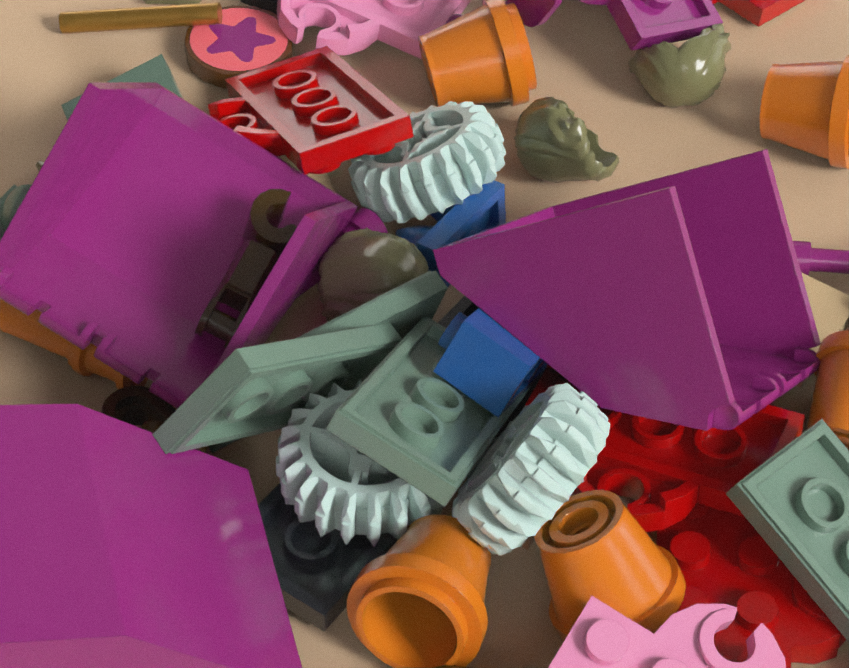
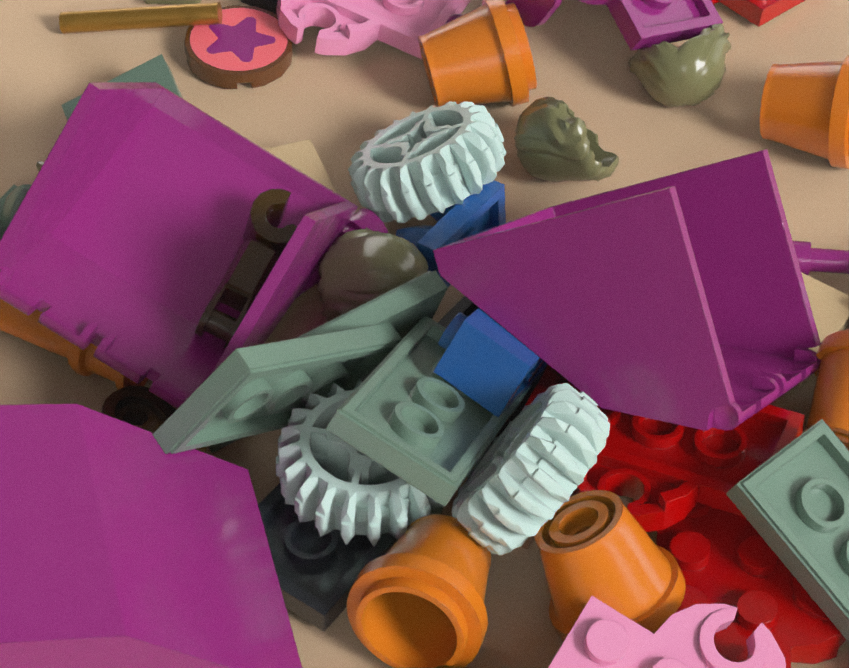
red plate [207,46,414,175] -> none

